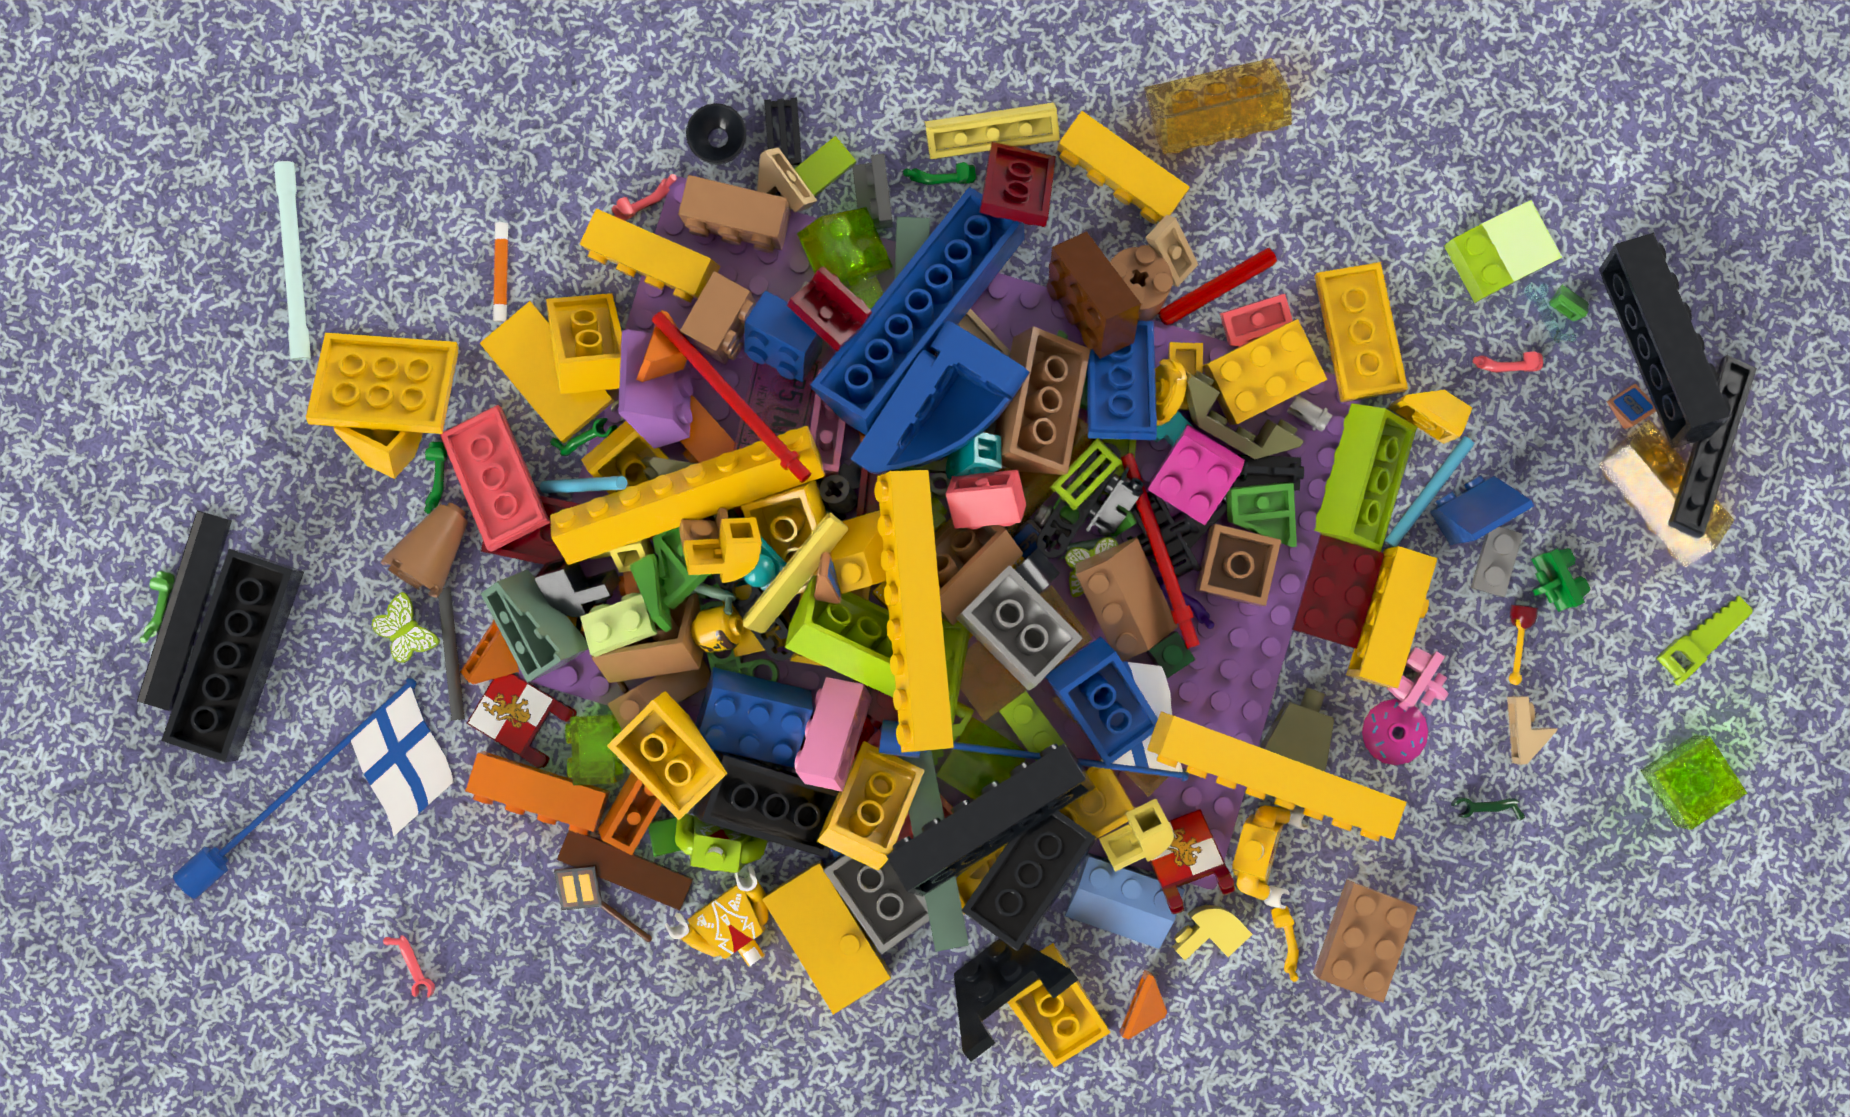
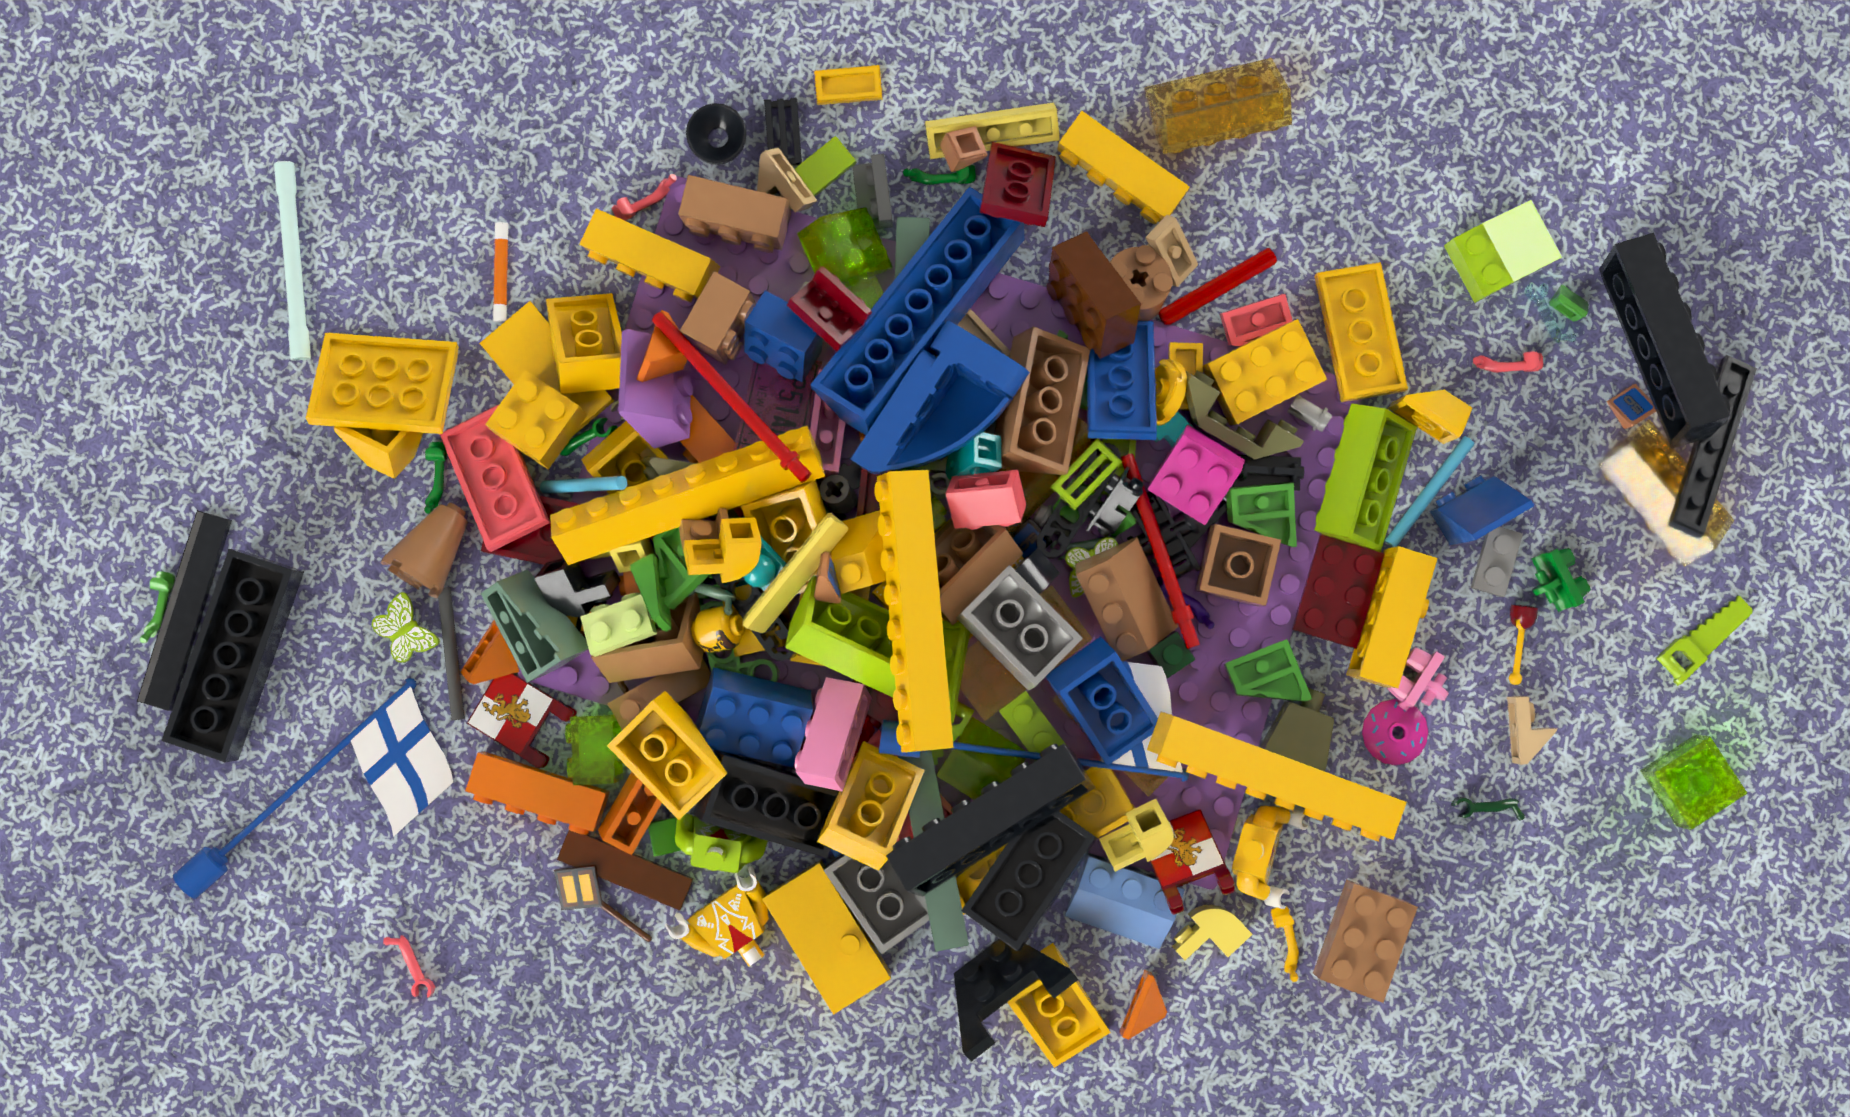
none -> yellow brick [485,370,587,470]
none -> yellow tile [814,65,883,105]
none -> nougat slope [940,126,988,172]
none -> bright green wing [1224,639,1312,702]

